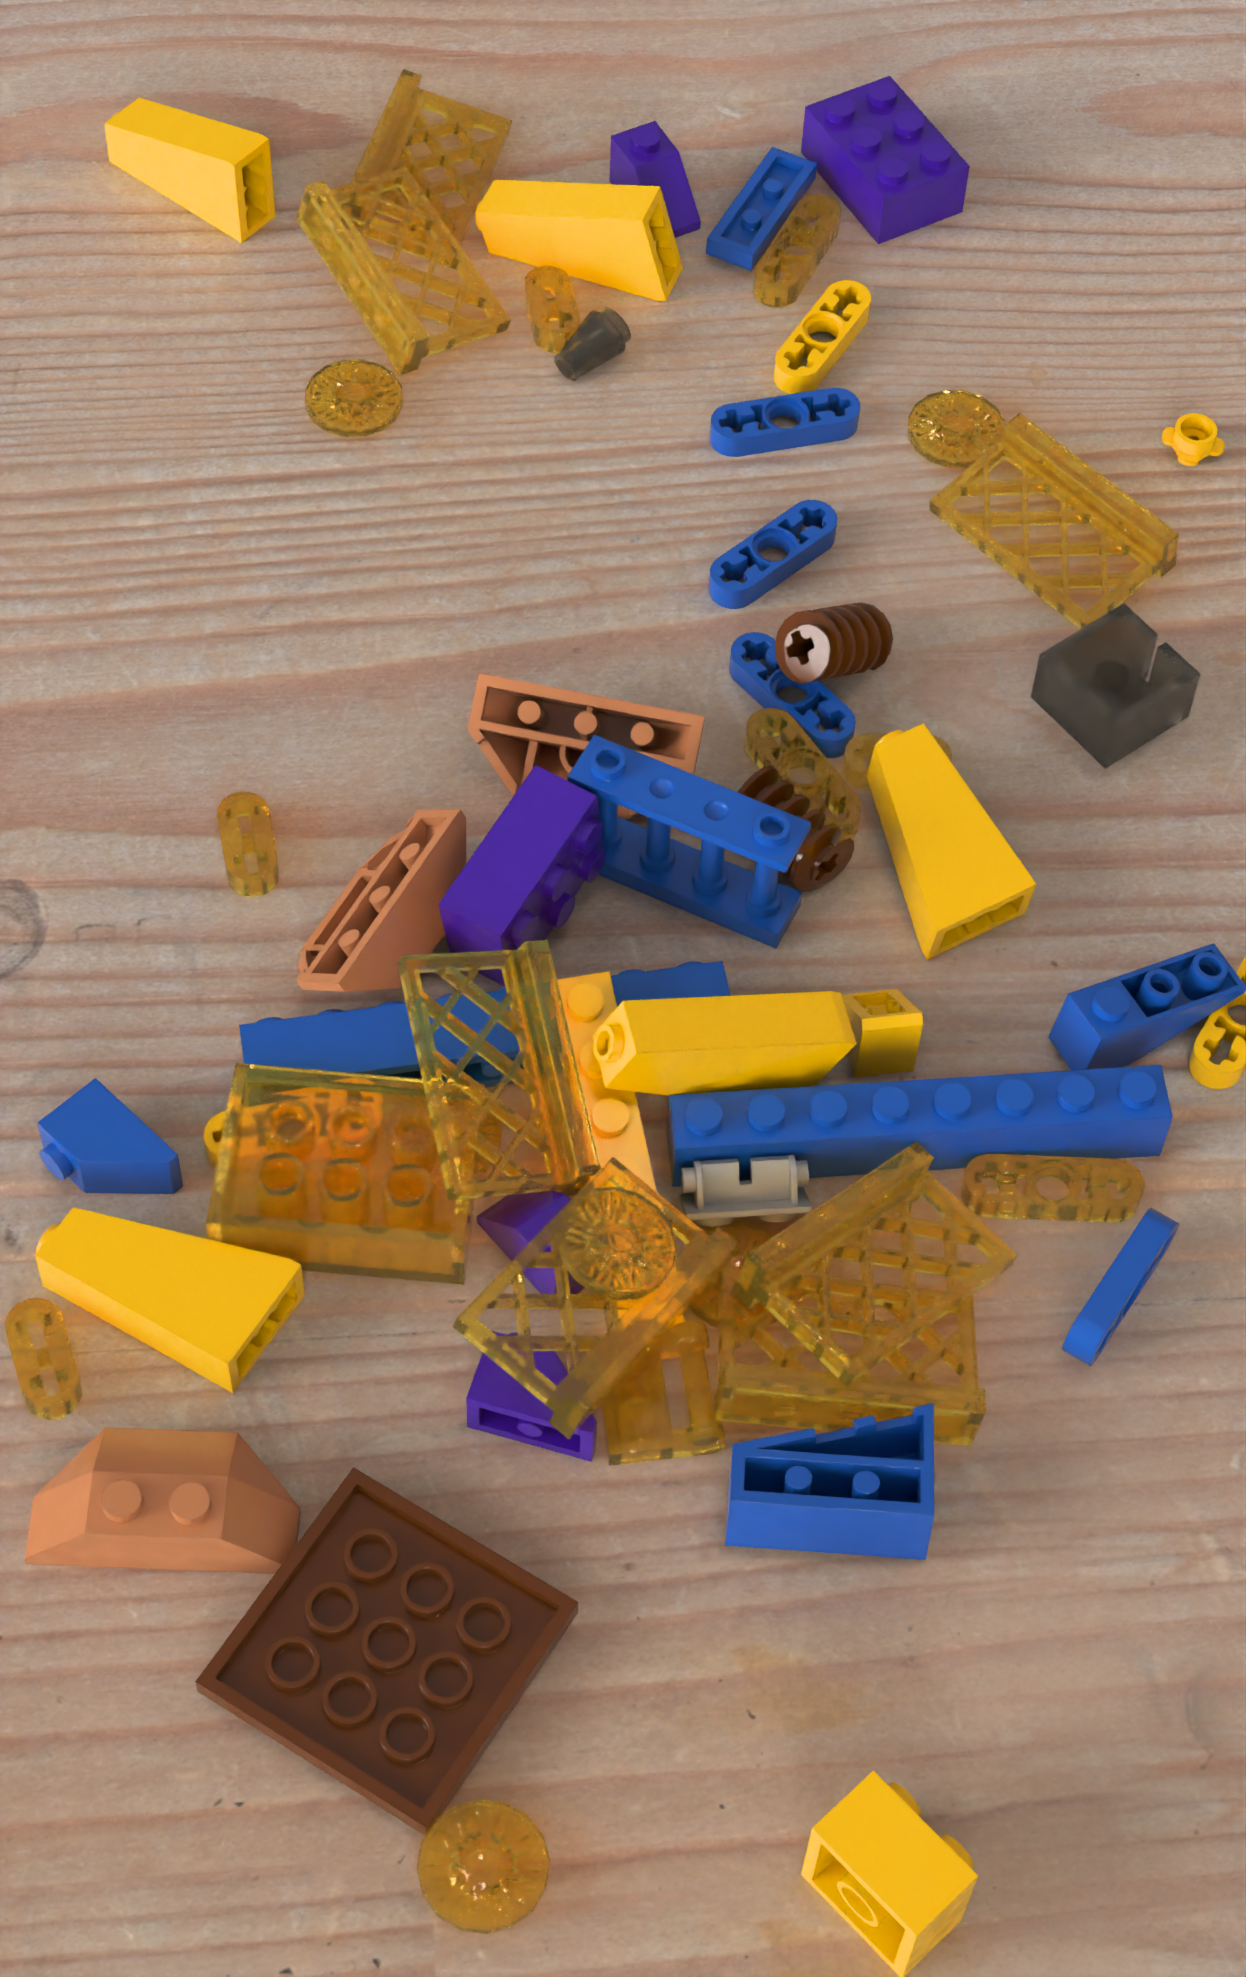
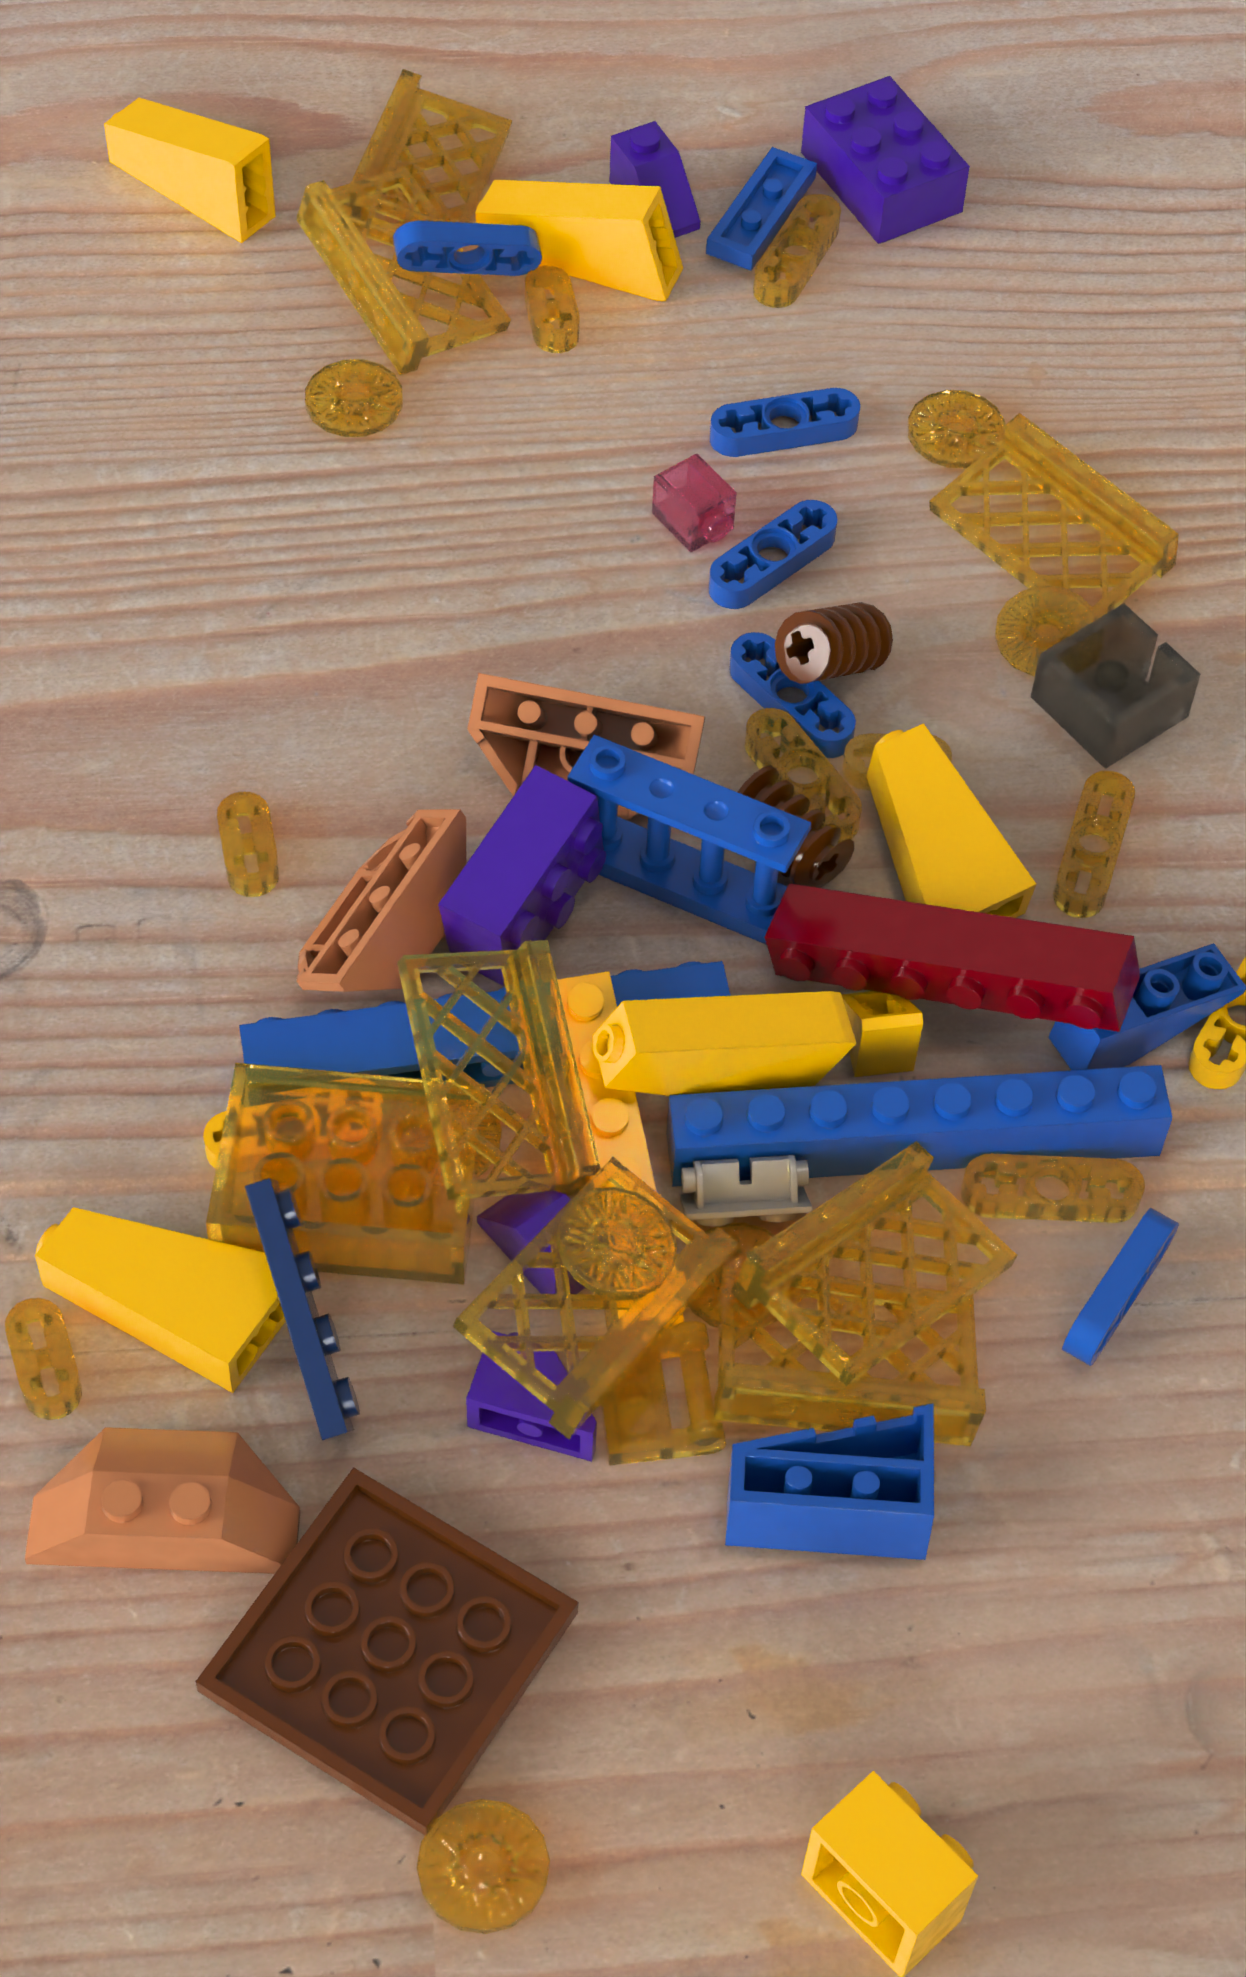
blue slope [37,1078,183,1194] -> none
clear smoke cone [554,307,631,381] -> none
yellow beam [774,280,871,394] -> none
yellow plate [1161,413,1225,466] -> none
none -> dark blue plate [245,1178,360,1440]
none -> blue beam [393,220,542,276]
none -> clear pink brick [652,453,737,553]
none -> dark red brick [765,883,1140,1032]
none -> clear yellow wheel [995,585,1099,678]
none -> clear yellow beam [1053,771,1135,918]

